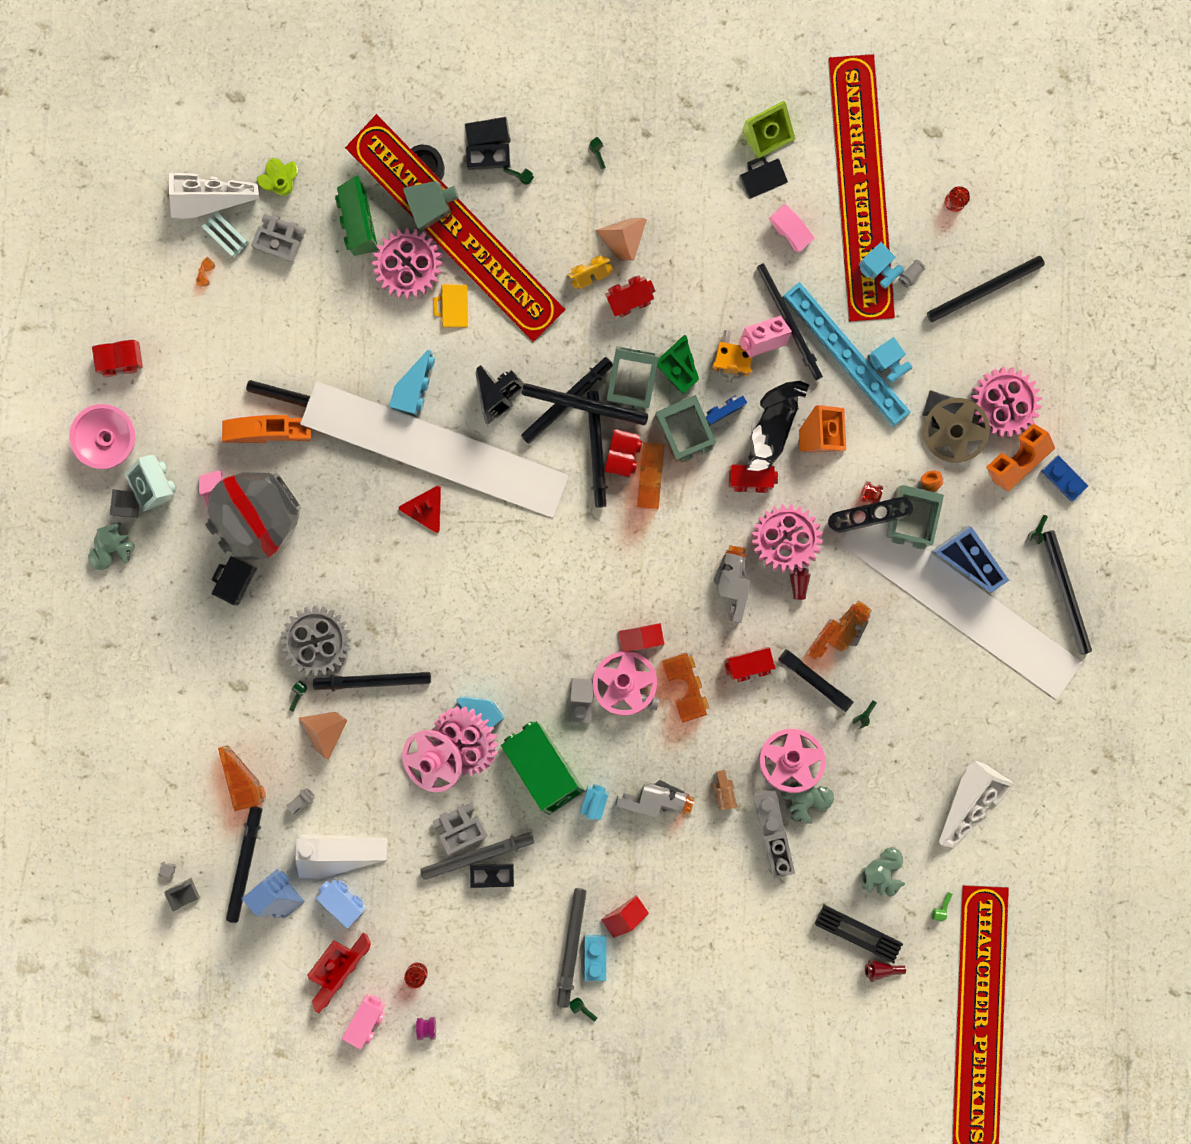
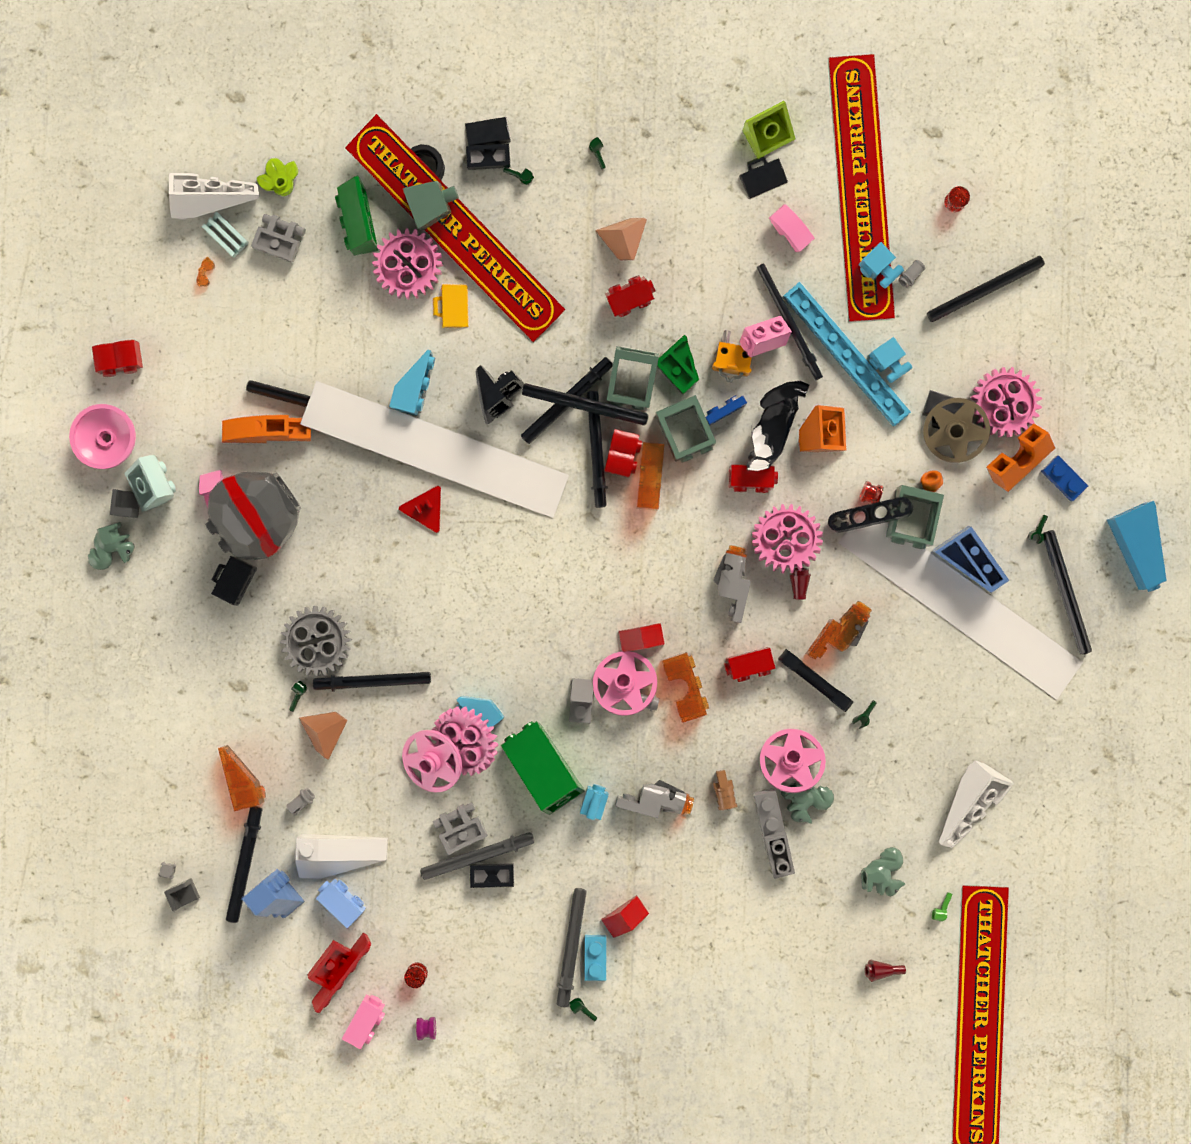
yellow hinge [567,255,613,290] -> none
black container [814,904,903,964] -> none
none -> dark azure slope [1107,501,1167,592]

